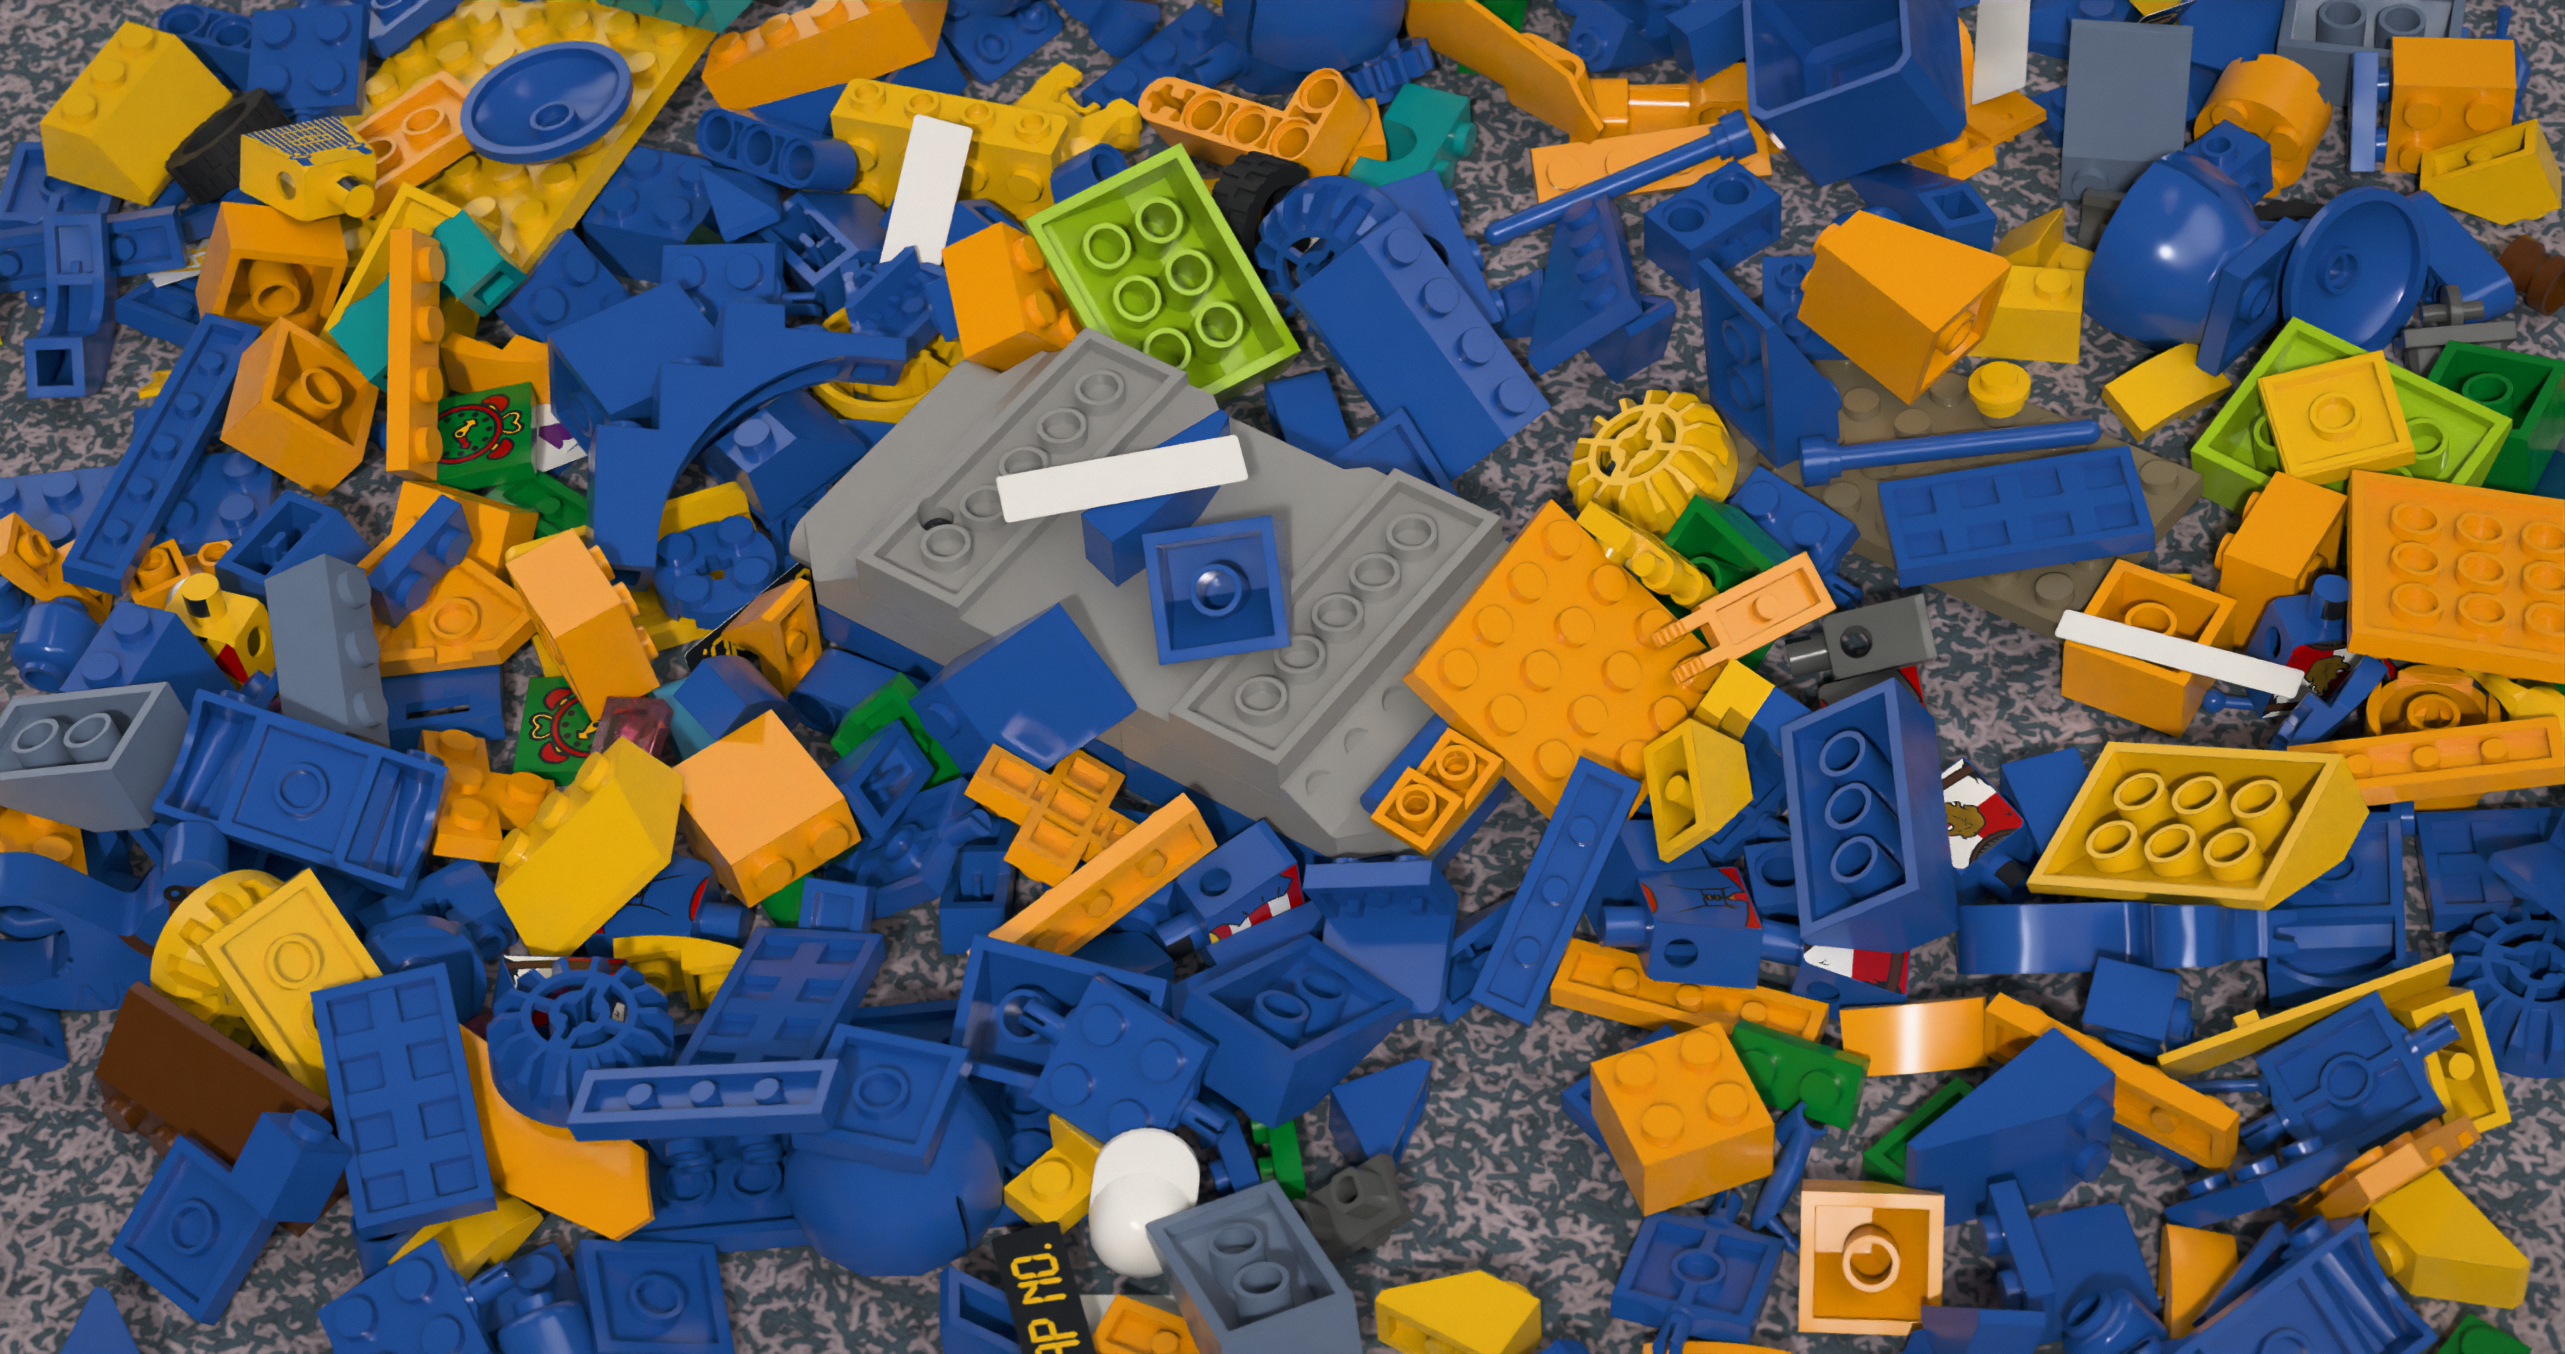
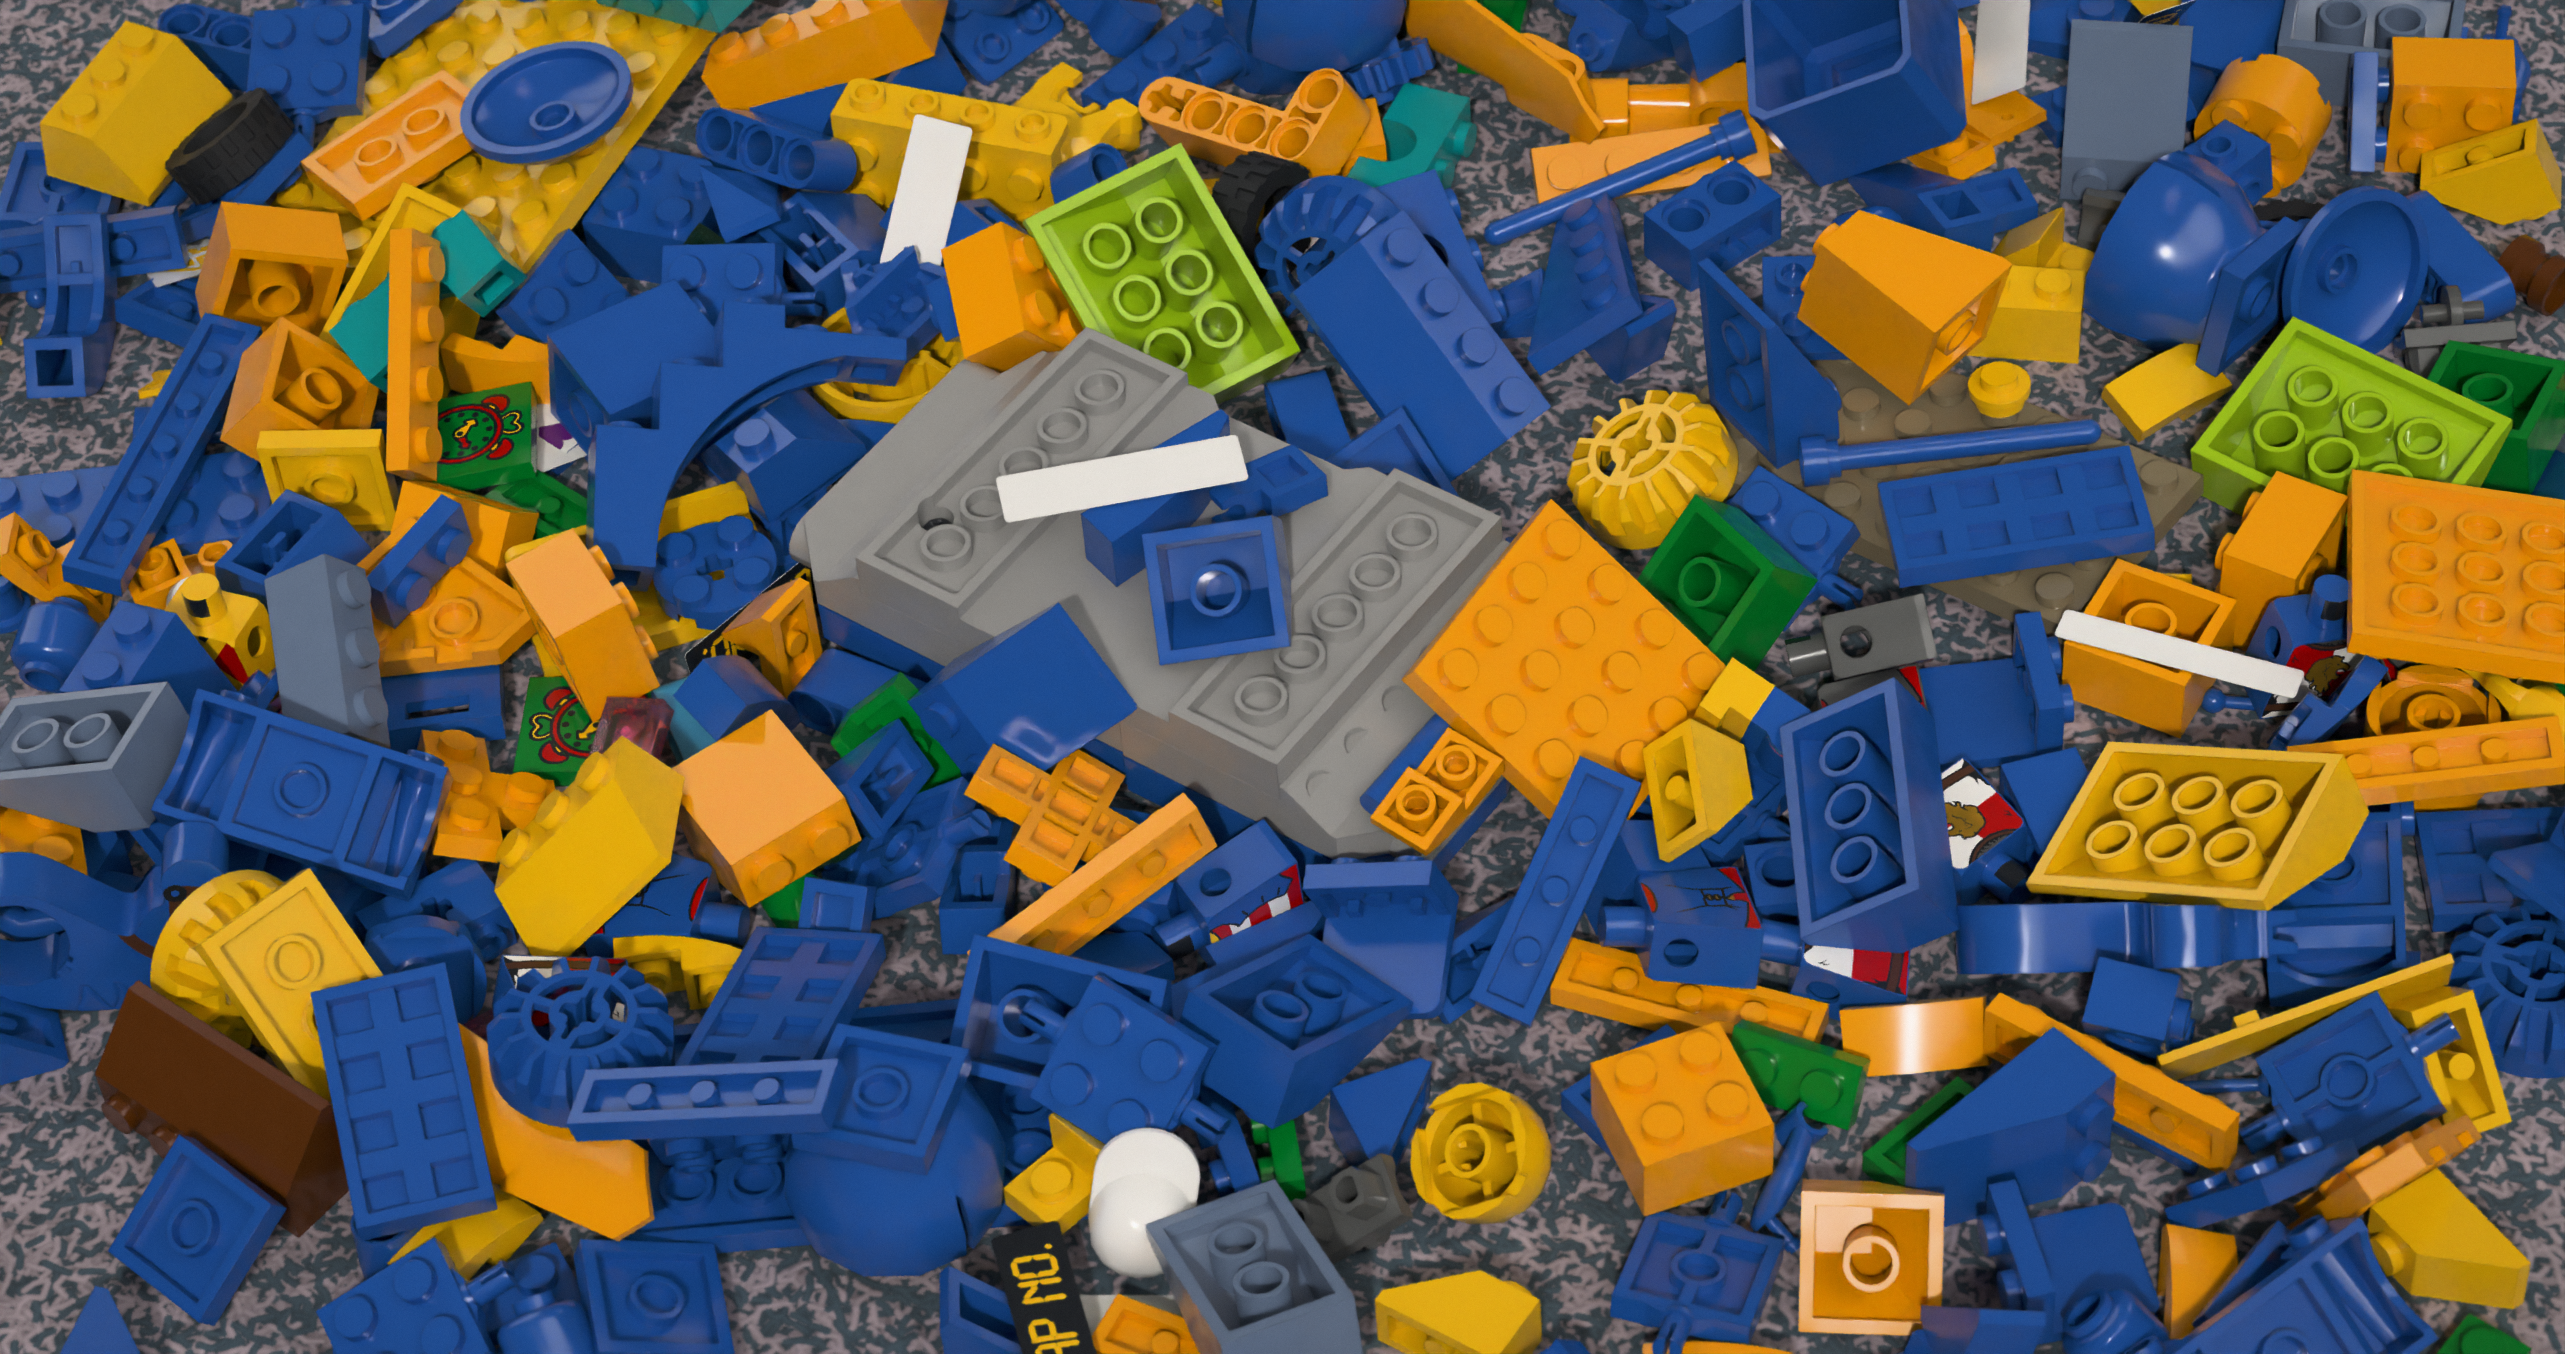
blue brick [226,1109,352,1223] -> none
yellow torso [240,115,377,221] -> none
yellow plate [1575,500,1719,610] -> none
light orange hinge [1651,551,1837,685] -> none
yellow plate [2257,350,2415,485] -> none
none -> yellow plate [256,429,399,531]
none -> blue plate [1209,444,1328,524]
none -> yellow cylinder [1410,1082,1552,1224]
none -> blue bracket [1919,611,2074,772]
none -> blue plate [1963,167,2038,233]

